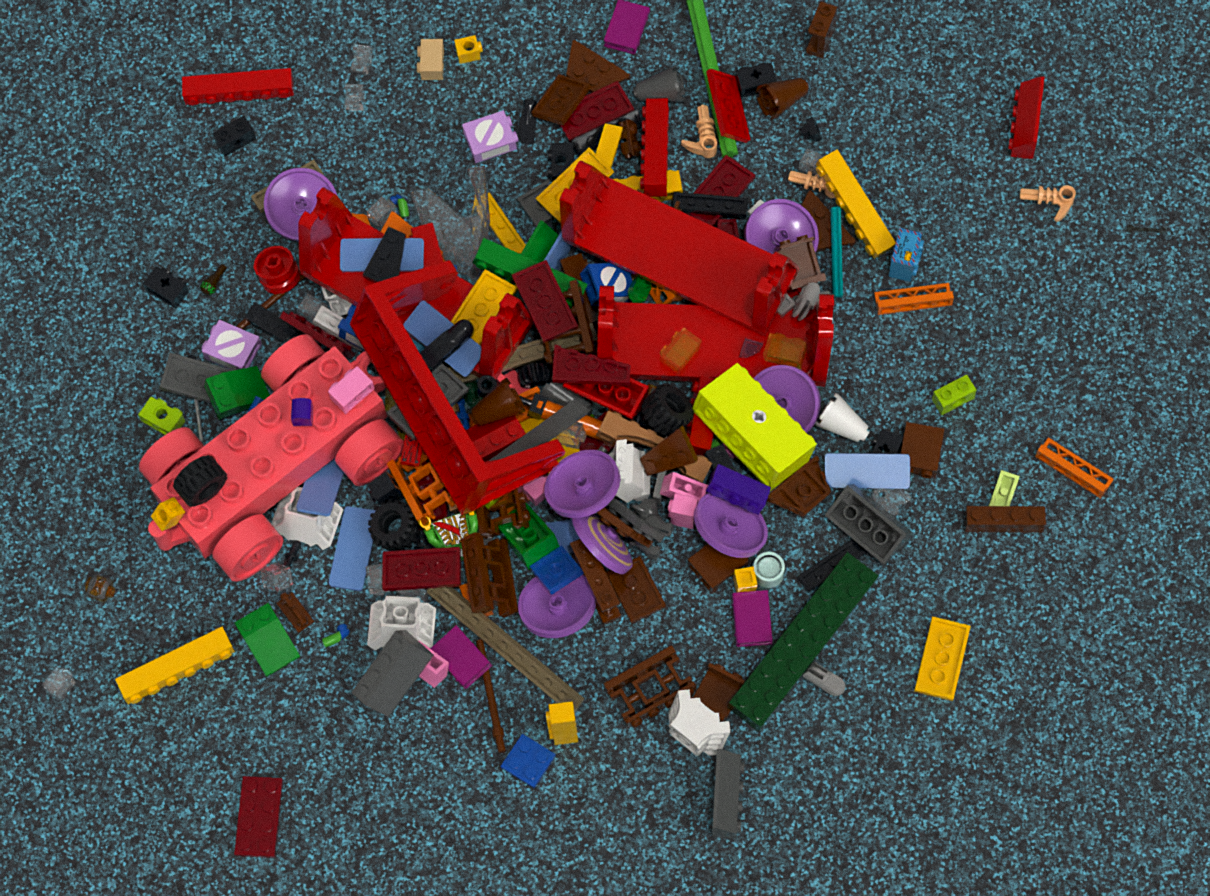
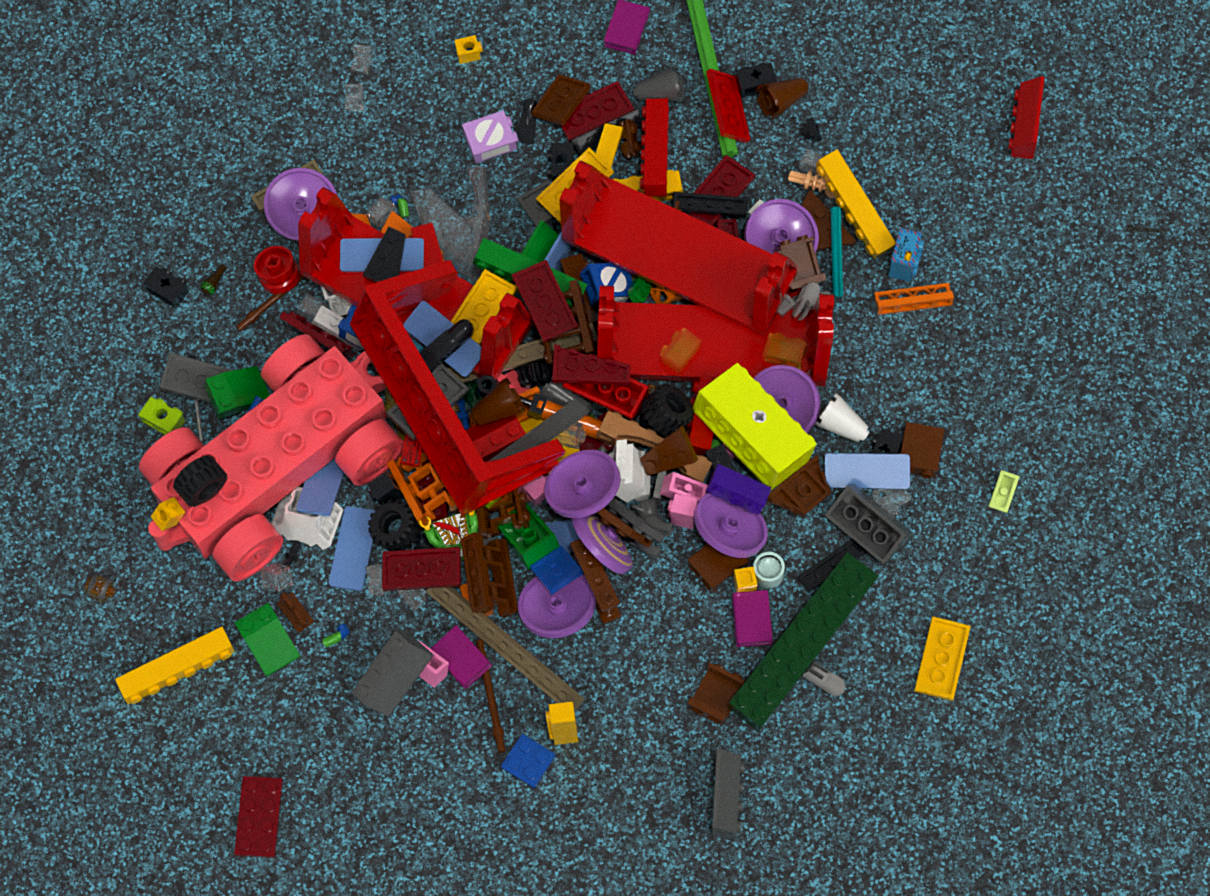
clear brick [42,666,76,701] -> none
red brick [182,68,294,105] -> none
lavender brick [202,320,262,370] -> none
black brick [212,116,256,157] -> none
black plate [244,302,302,343] -> none
dark purple piece [291,398,313,426] -> none
bright pink brick [328,366,375,414] -> none
white slope [367,596,436,650] -> none
tan brick [417,39,444,80] -> none
yellow tile [474,192,526,254] -> none
reddish brown wing [566,40,631,93] -> none
reddish brown fence [603,645,696,728] -> none
reddish brown tile [605,556,666,624] -> none
white slope [668,689,730,756] -> none
light nougat piece [681,105,717,158] -> none
tile [739,338,764,358] -> none
reddish brown panel [806,2,837,58] -> none
lime brick [932,375,977,415] -> none
reddish brown brick [965,506,1046,533] -> none
light nougat piece [1020,185,1076,222] -> none
orange fence [1035,437,1114,499] -> none

